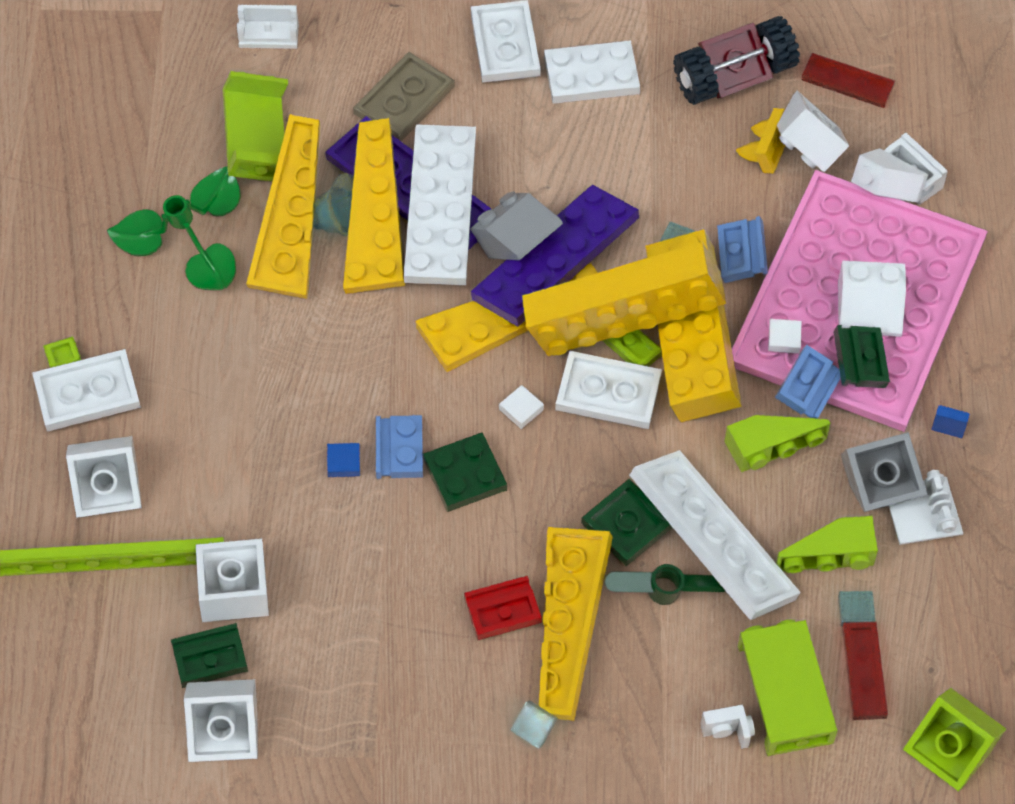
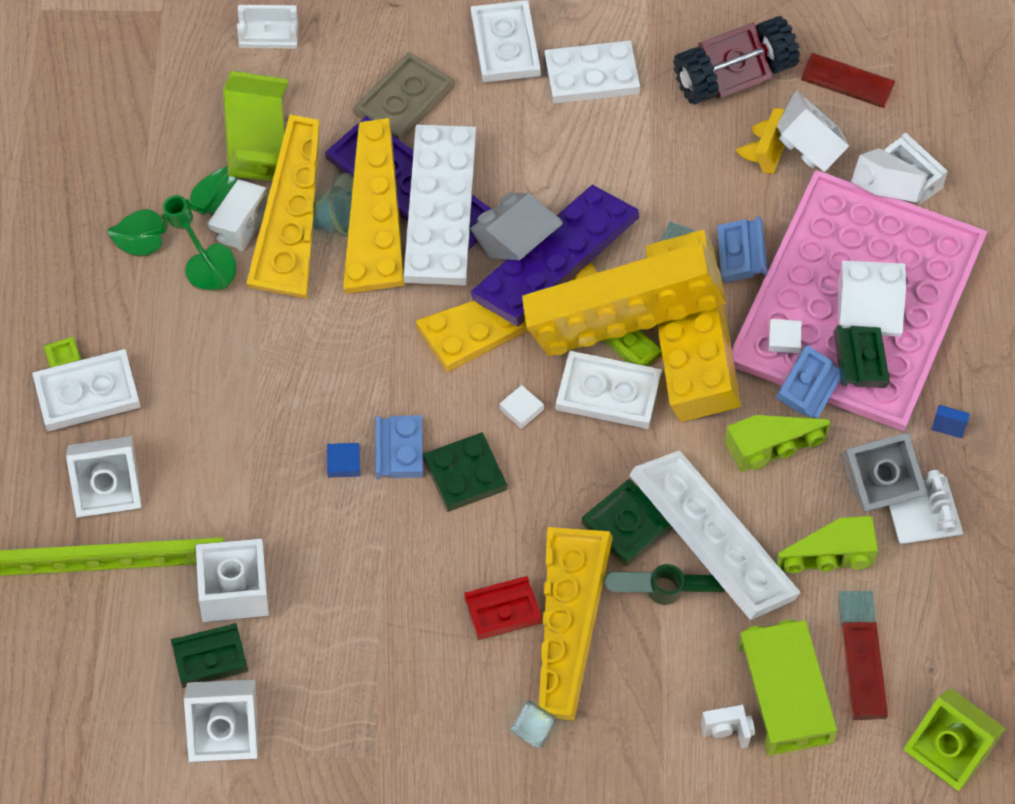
none -> white hinge [207,179,269,252]

